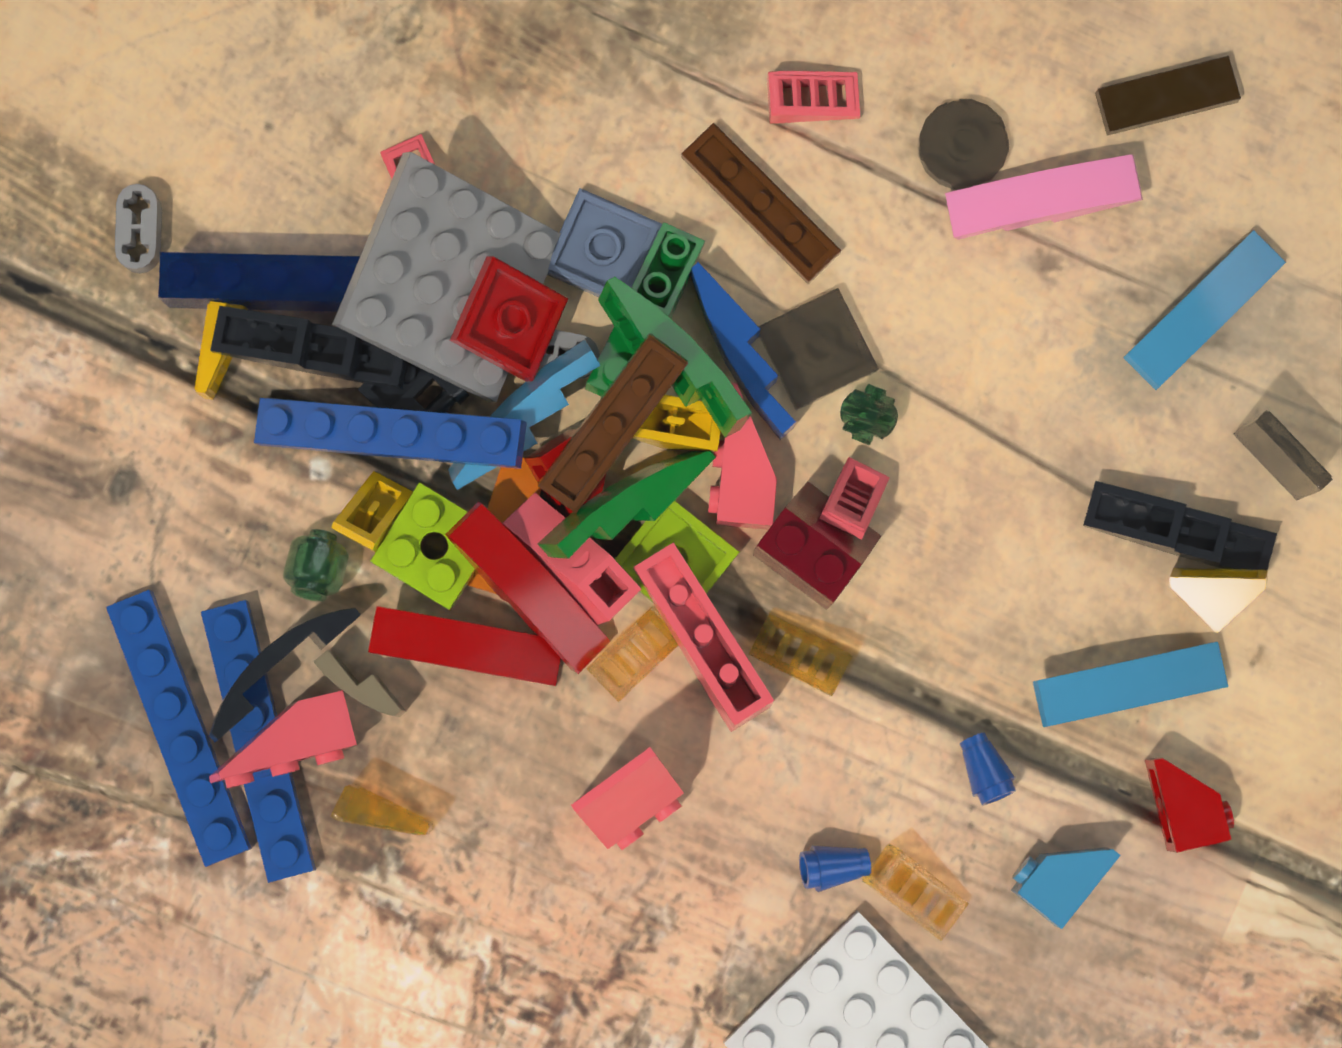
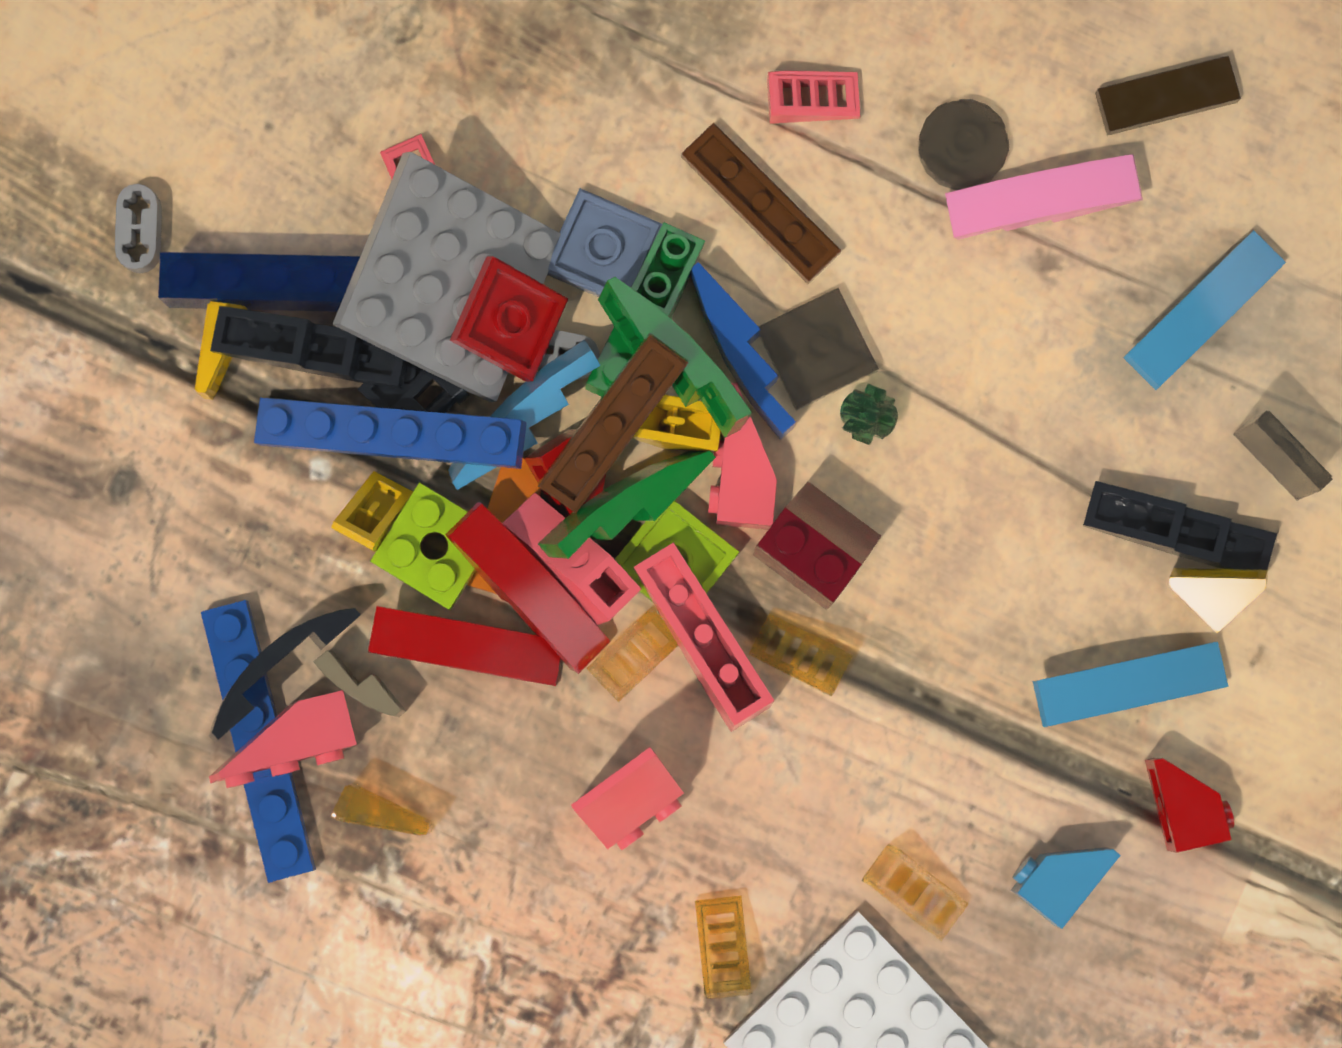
blue plate [106,590,252,867] -> none
clear green head [283,529,349,602] -> none
blue cone [799,845,871,892] -> none
coral slope [819,457,890,540] -> none
blue cone [960,732,1016,806] -> none
none -> clear yellow slope [695,896,753,999]

